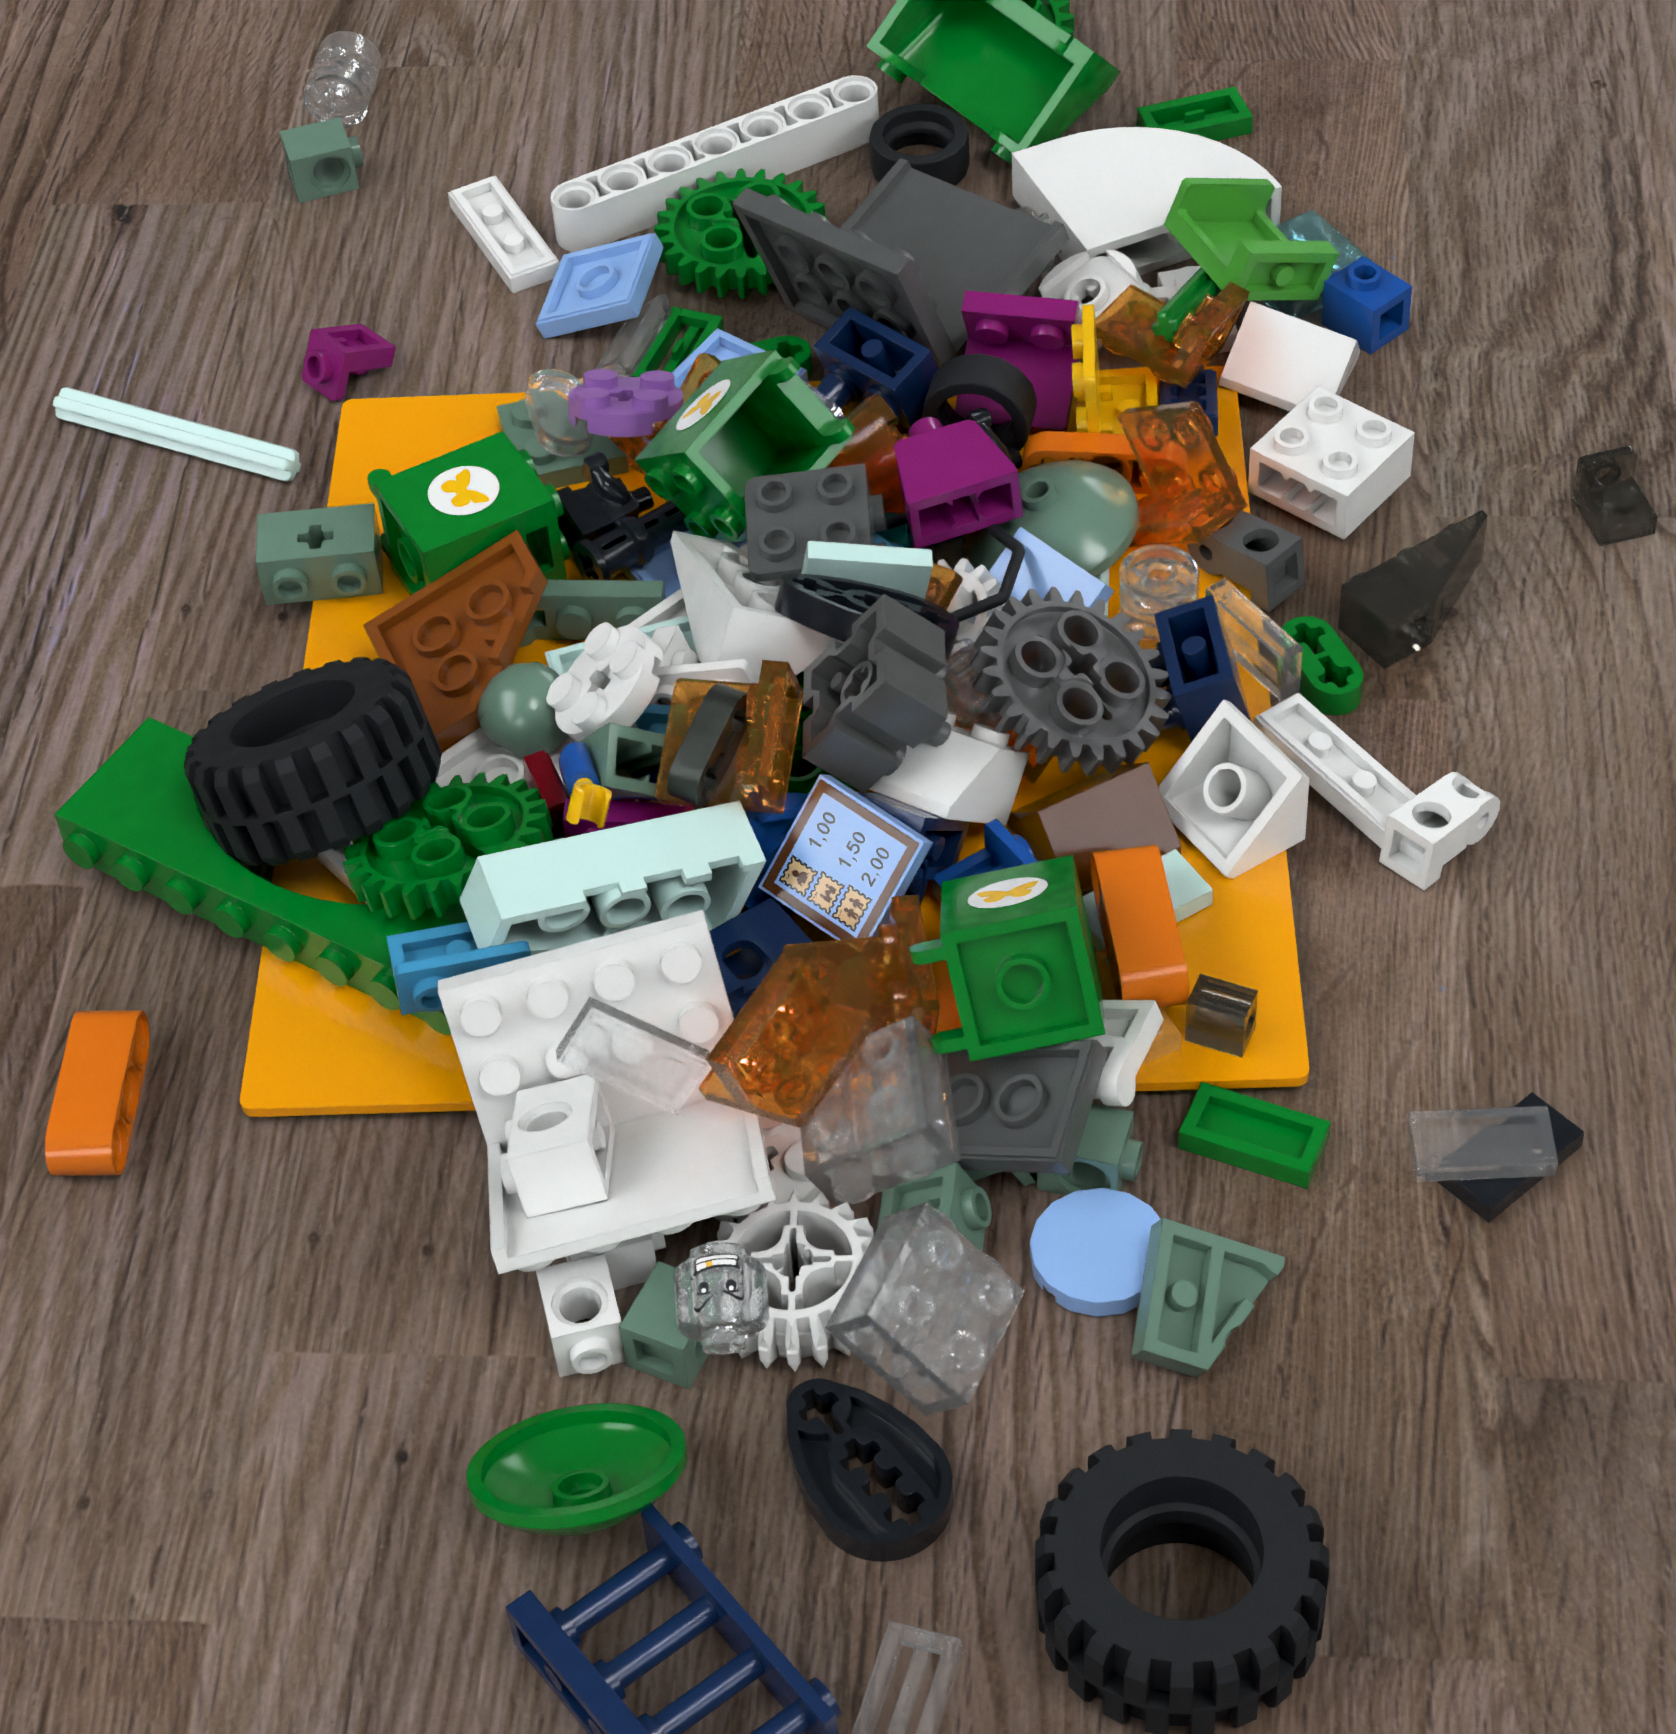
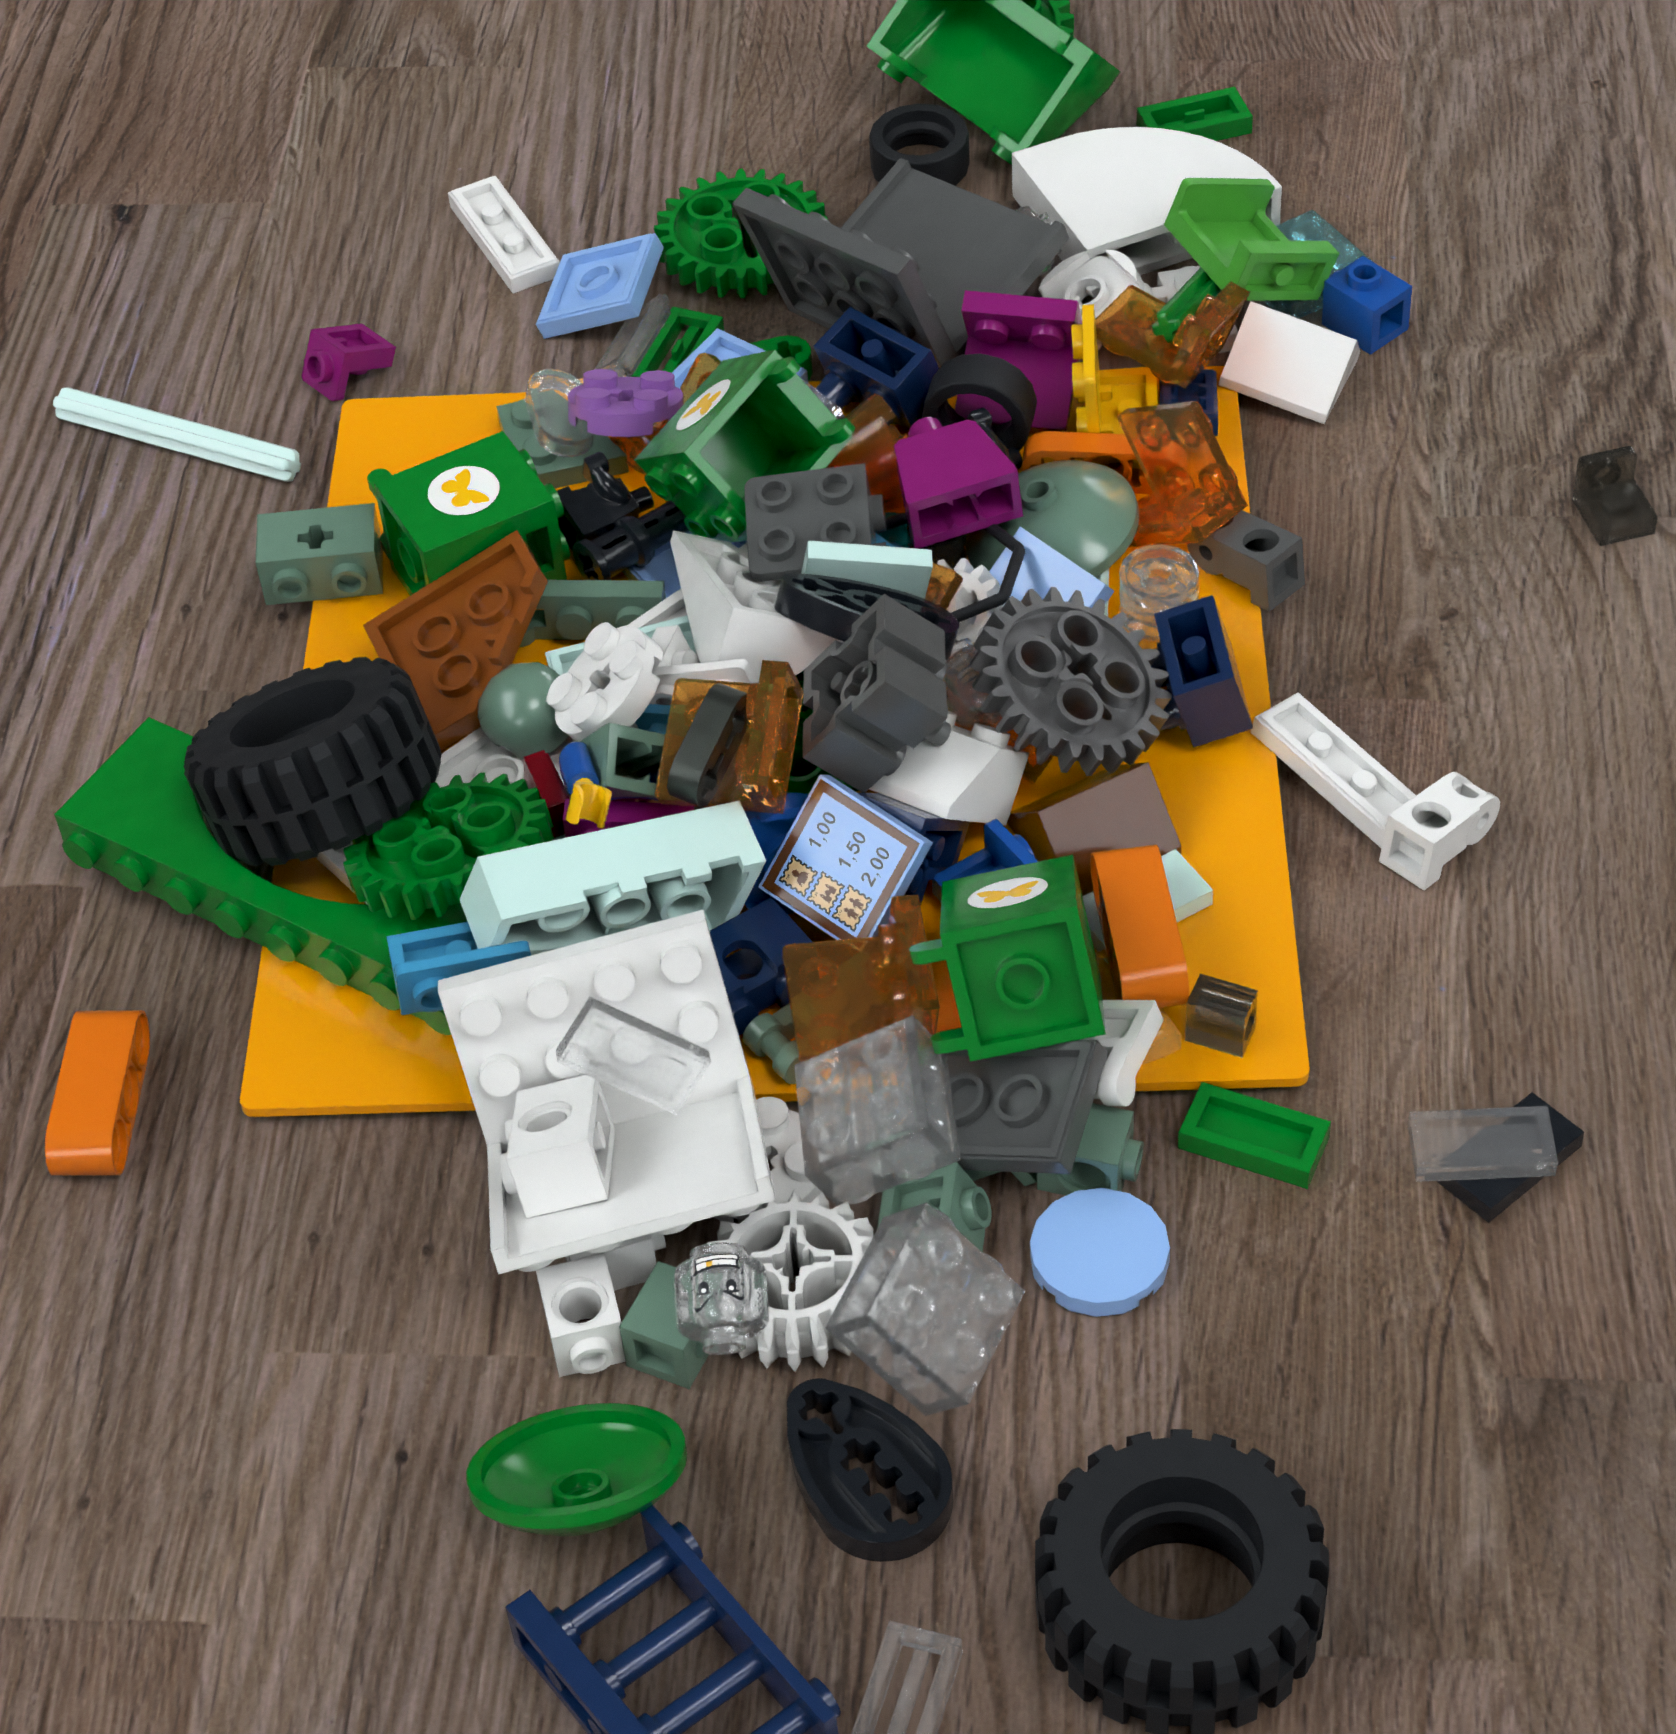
sand green brick [279,117,364,203] -> none
clear wheel [303,31,382,128] -> none
white beam [550,75,879,252] -> none
clear orange bracket [699,954,875,1127] -> none
sand green wing [1131,1218,1285,1378] -> none
white slope [1158,699,1310,879] -> none
clear tile [1205,578,1303,701] -> none
white brick [1248,386,1415,540] -> none
green beam [1279,616,1364,716] -> none
clear smoke slope [1338,510,1488,669] -> none

